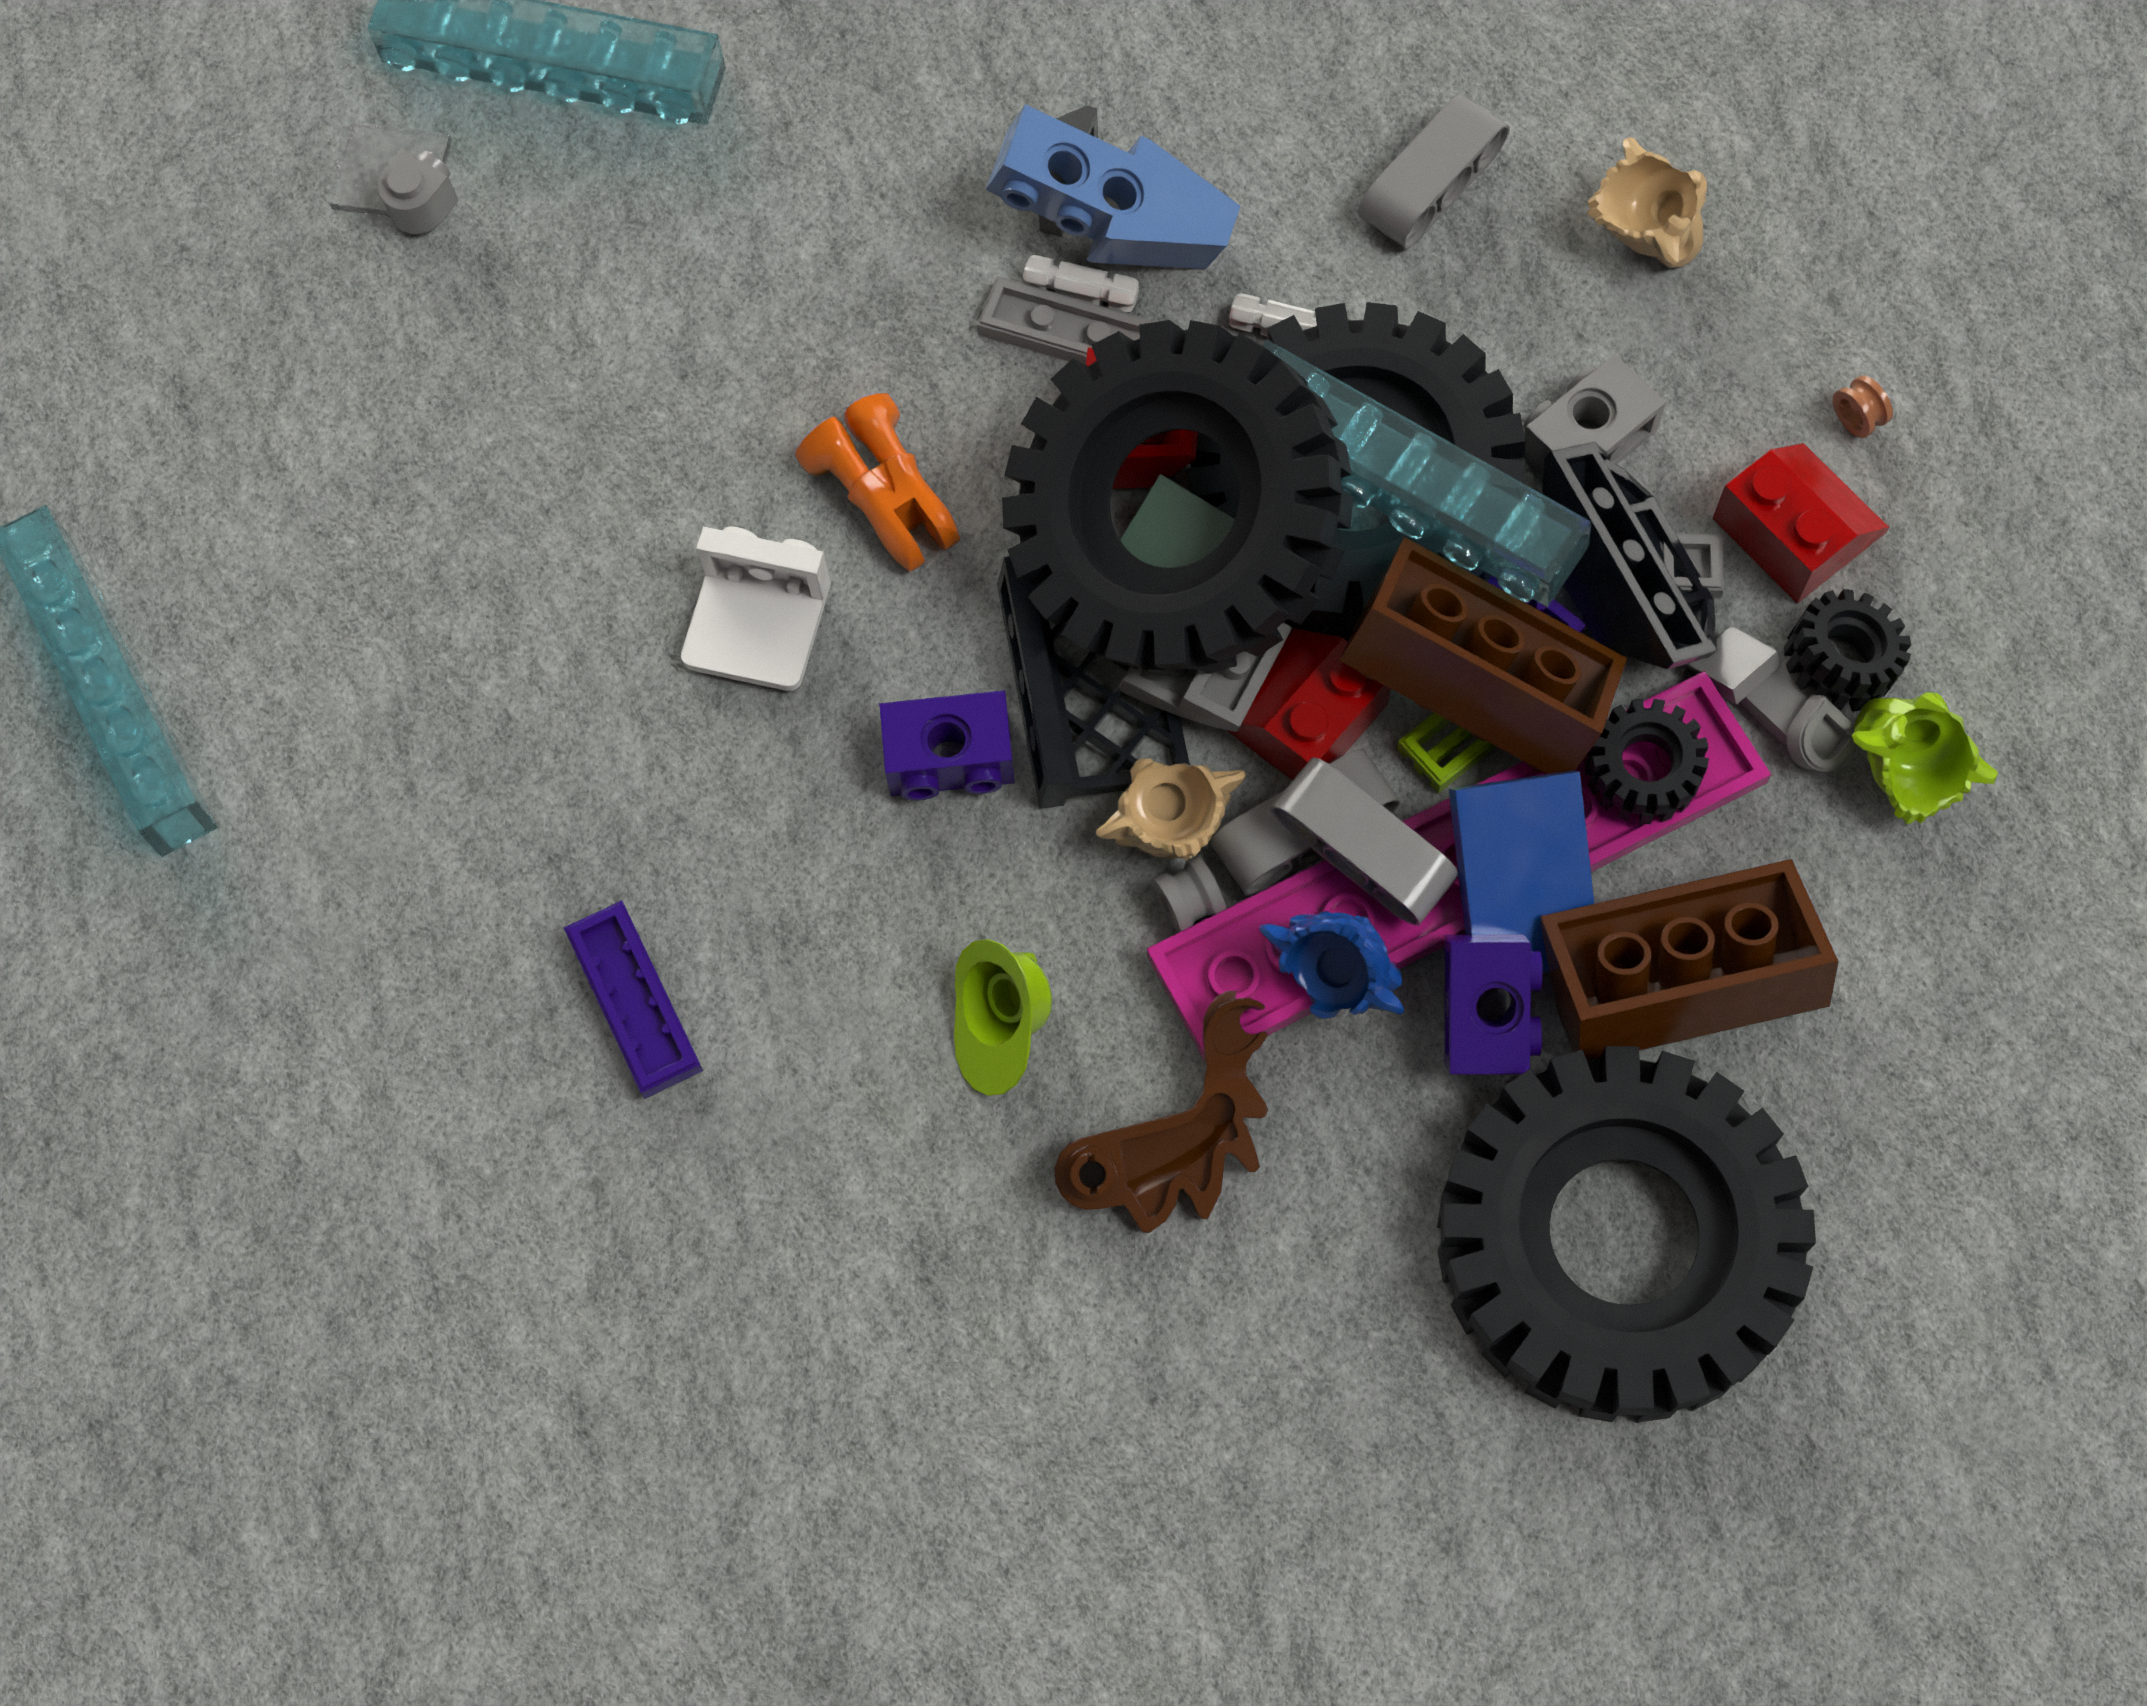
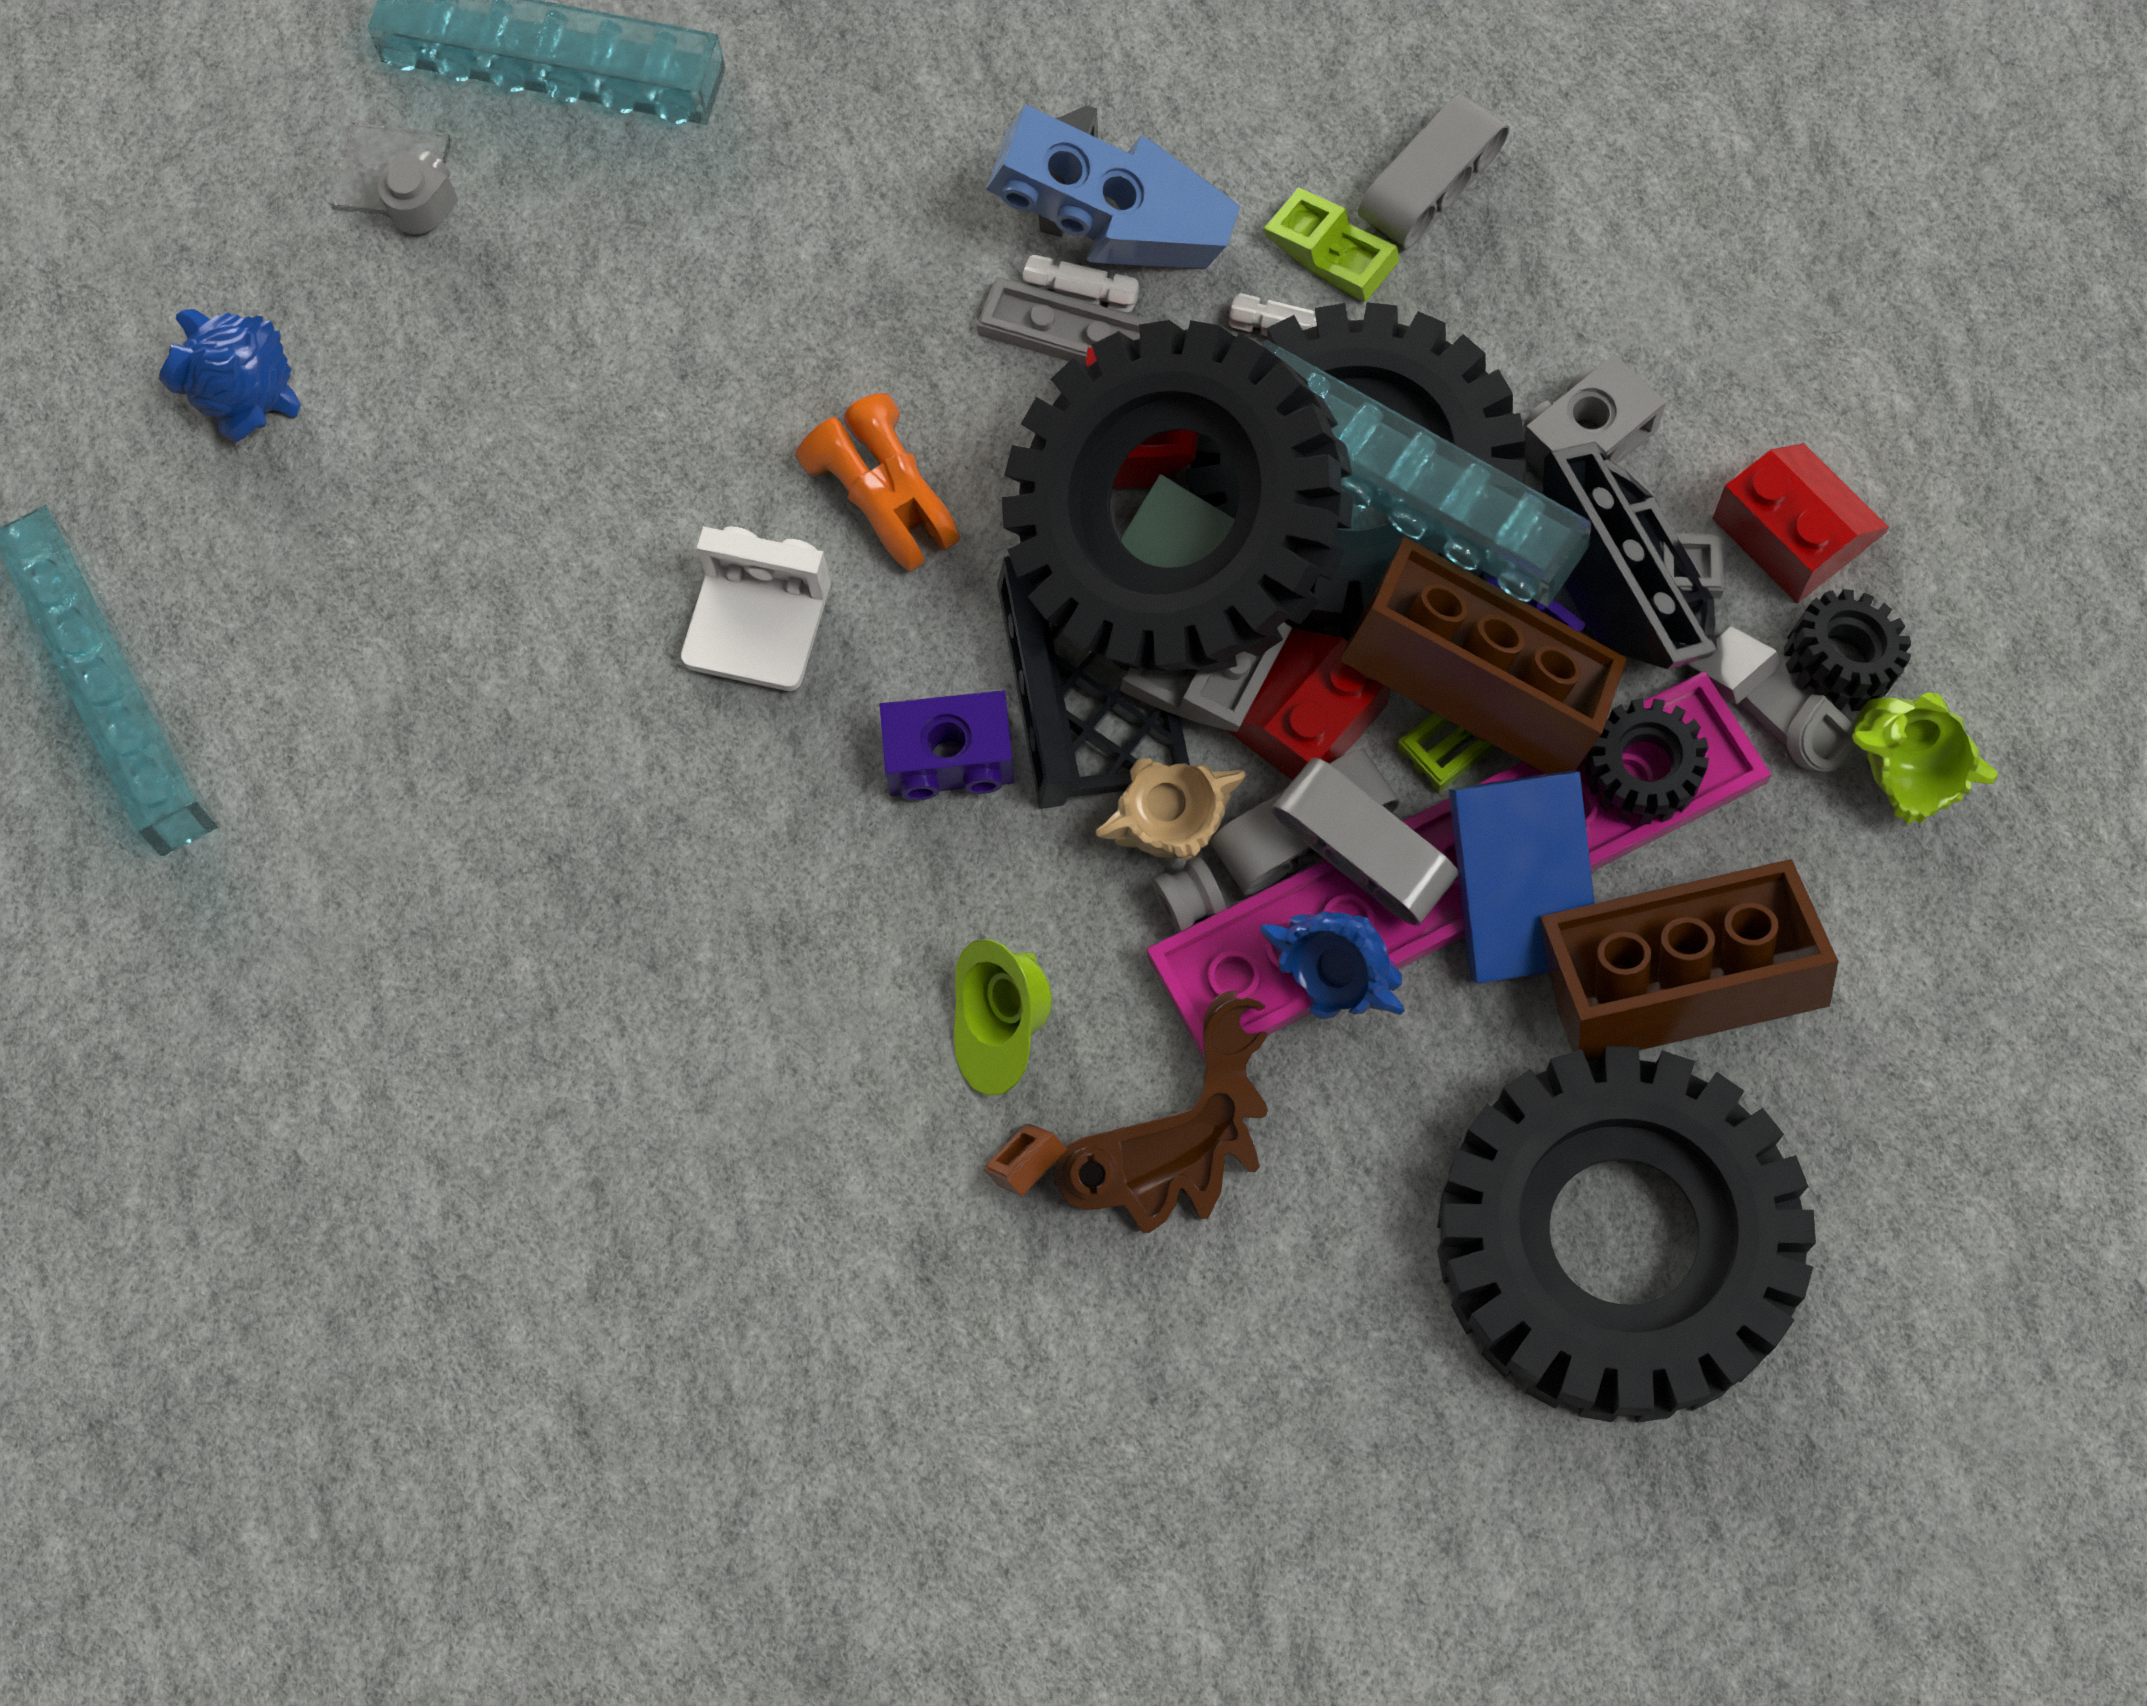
dark purple plate [564,900,704,1099] -> none
dark purple brick [1444,934,1542,1074] -> none
tan hair [1587,137,1707,268] -> none
nougat bush [1832,375,1893,438] -> none
none -> blue hair [159,309,301,442]
none -> dark orange tile [984,1124,1067,1197]
none -> lime slope [1264,187,1400,303]

